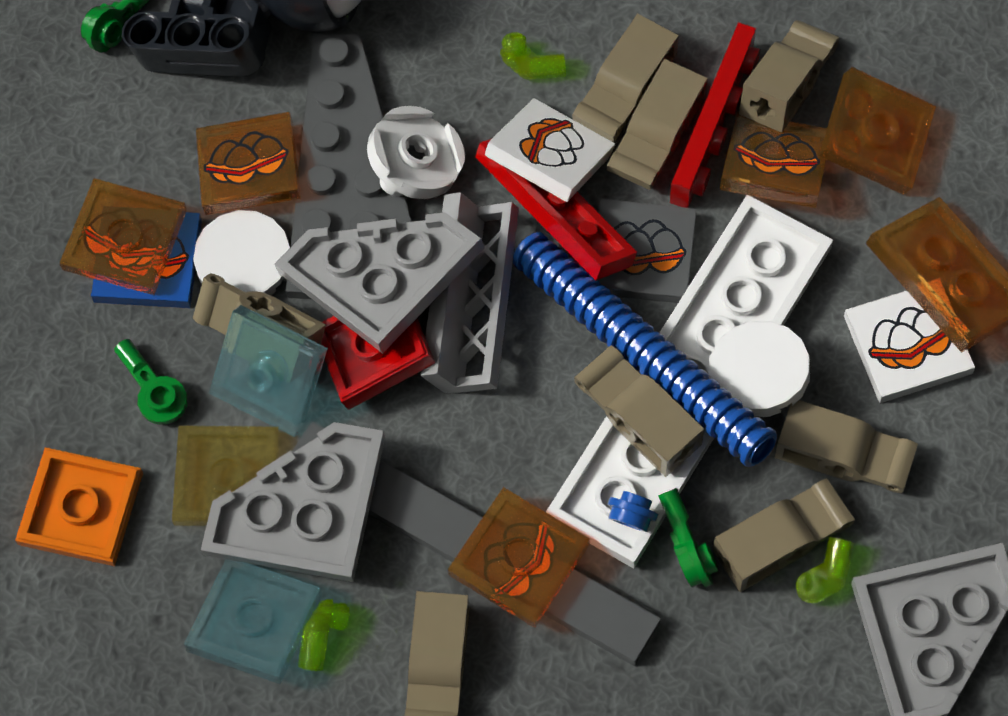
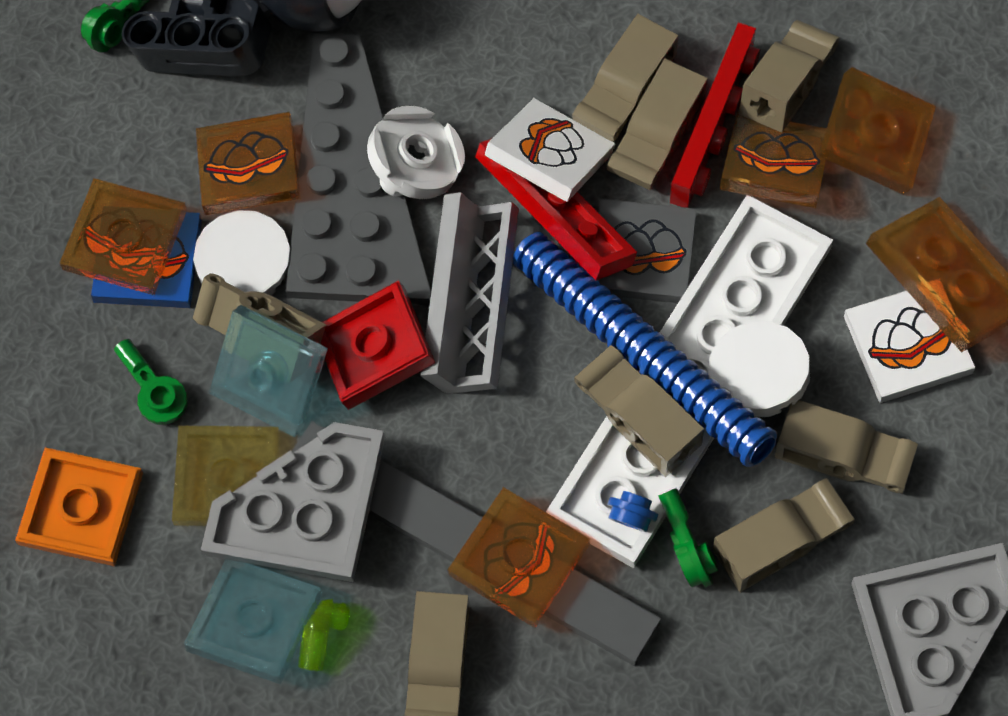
light grey plate [274,212,484,354] -> none
clear neon green arm [500,32,566,80] -> none
clear neon green arm [796,537,854,603] -> none

